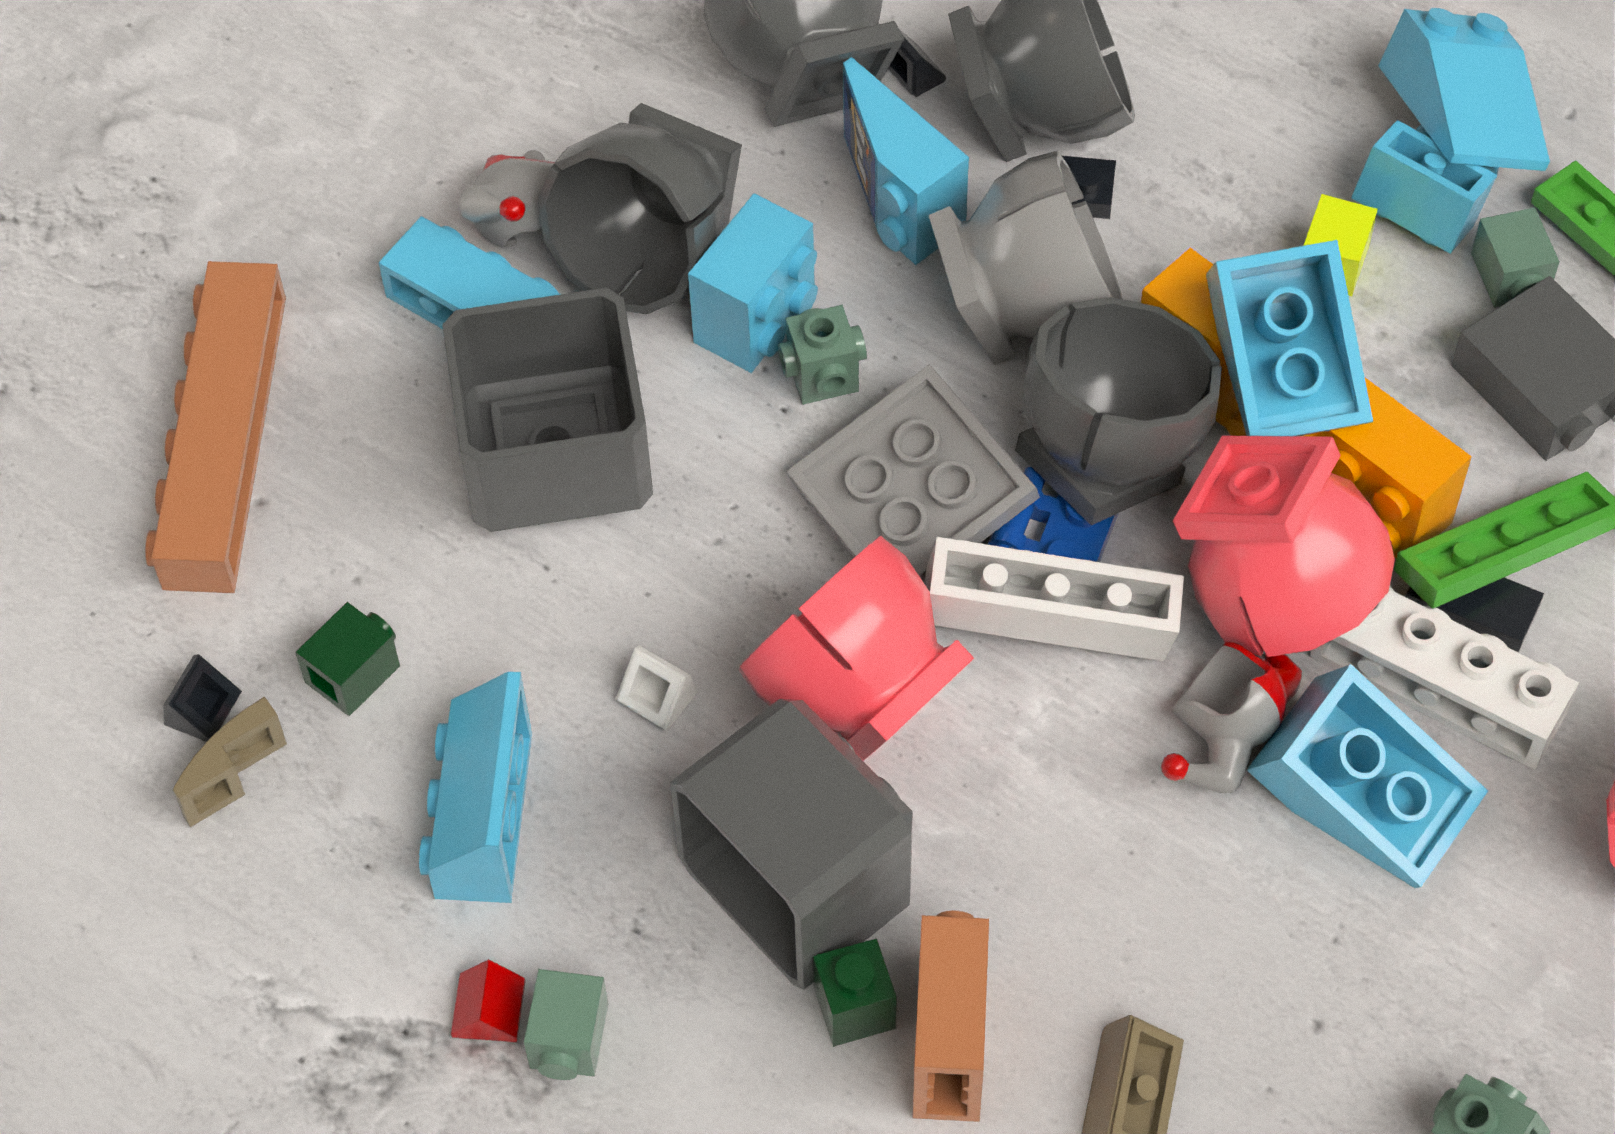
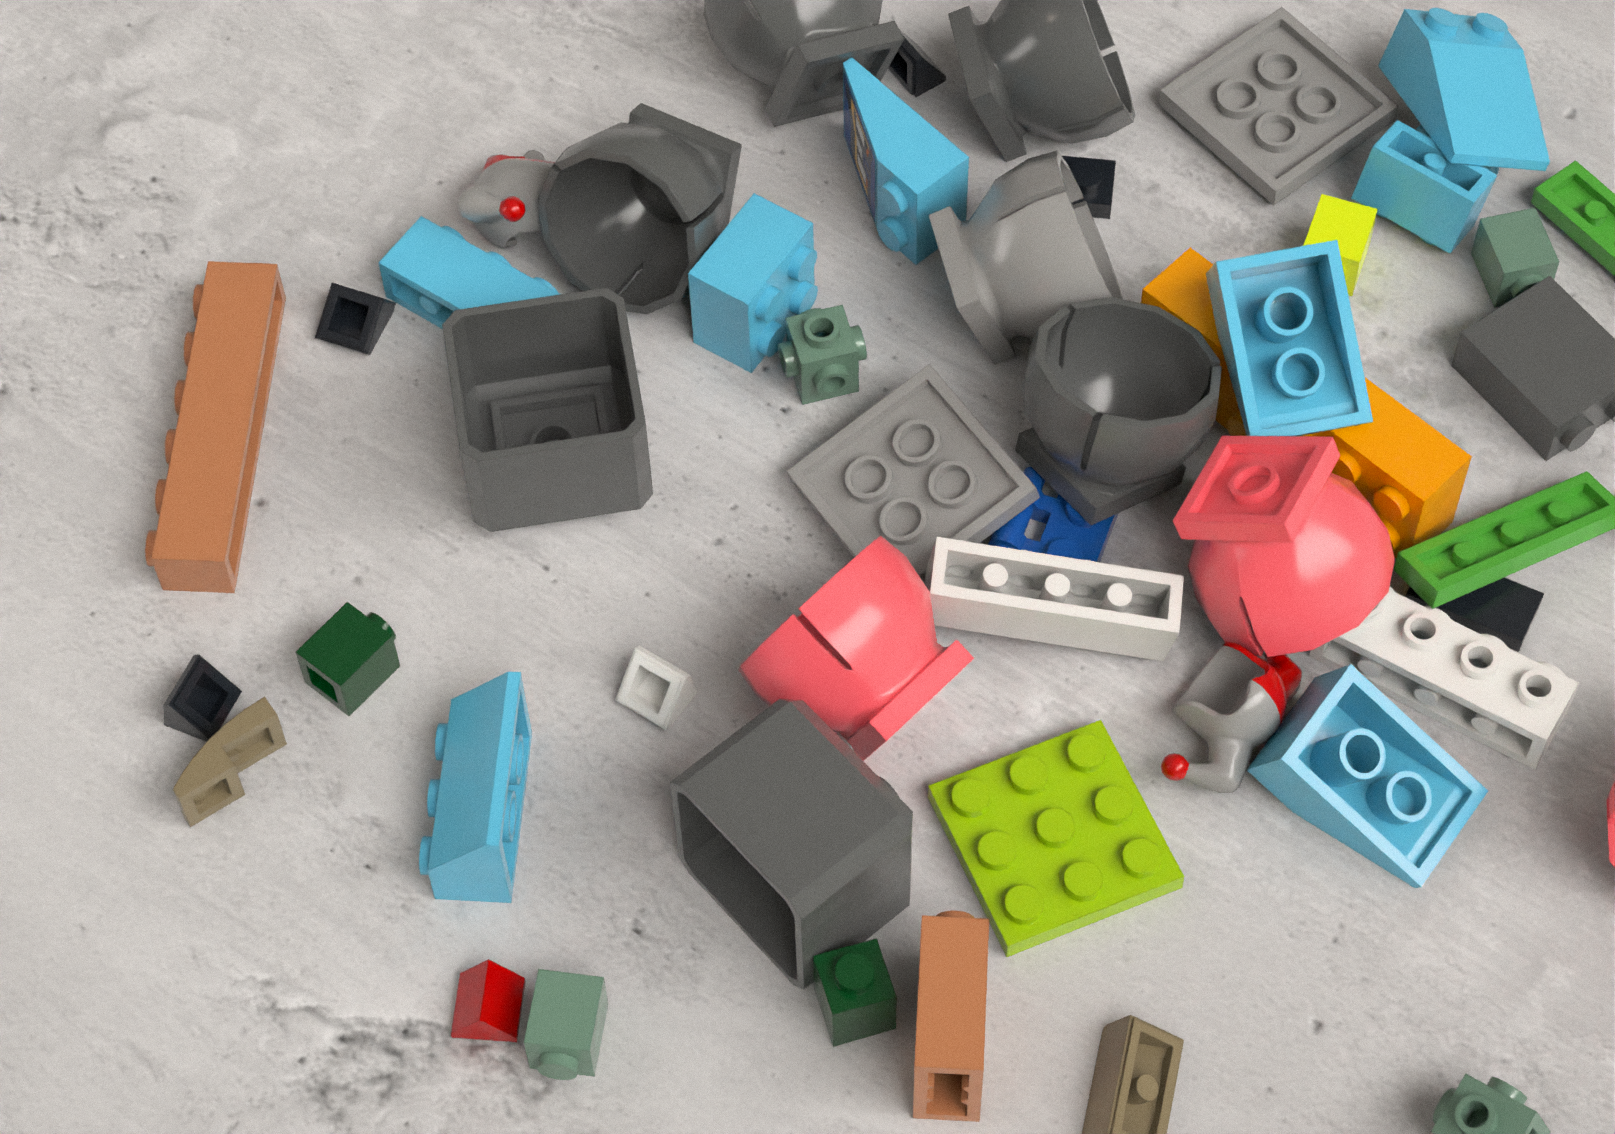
none -> black slope [315,283,396,355]
none -> lime plate [928,720,1185,957]
none -> light grey plate [1158,7,1399,206]

